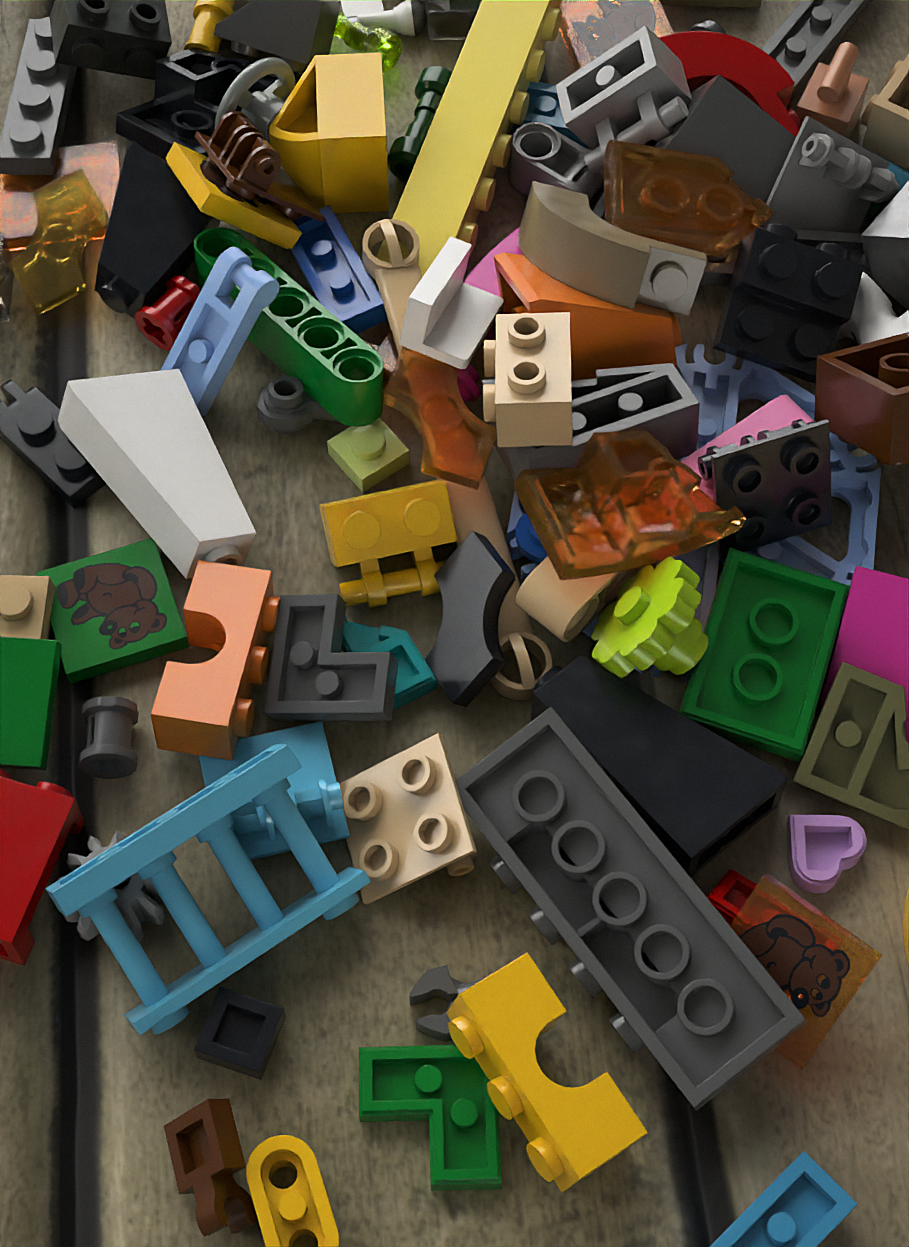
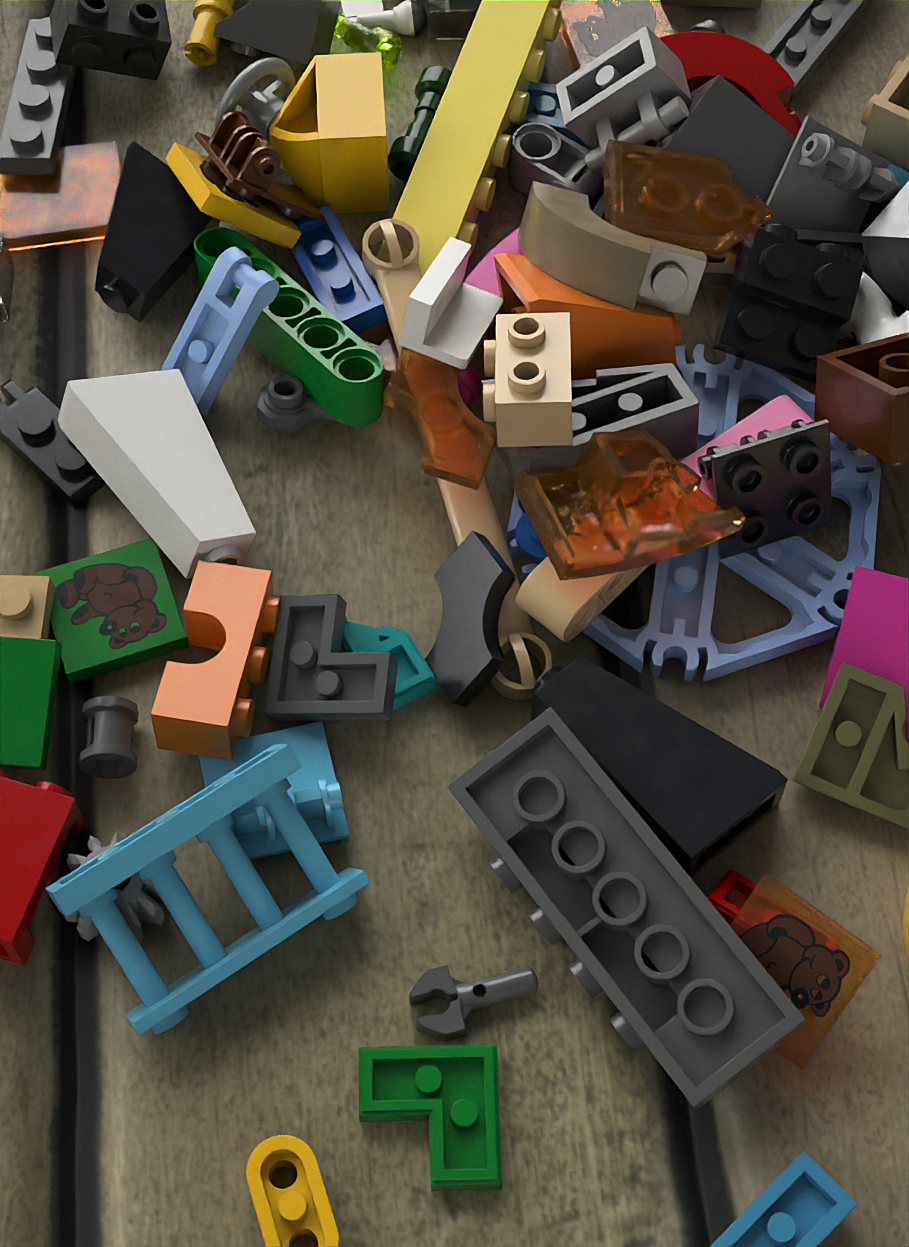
clear yellow tile [8,167,109,316] -> none
black slope [115,47,302,161] -> none
red bush [134,275,201,351] -> none
reddish brown plate [164,1098,257,1236] -> none
black plate [194,987,286,1080] -> none
yellow brick [319,480,458,608] -> none
yellowish green plate [327,418,410,493] -> none
tan hinge [339,733,477,905] -> none
yellow arch [446,952,648,1193] -> none
lime plant [591,557,708,678] -> none
green tile [679,548,850,762] -> none
lavender tile [786,815,867,894] -> none
nougat brick [796,42,869,139] -> none

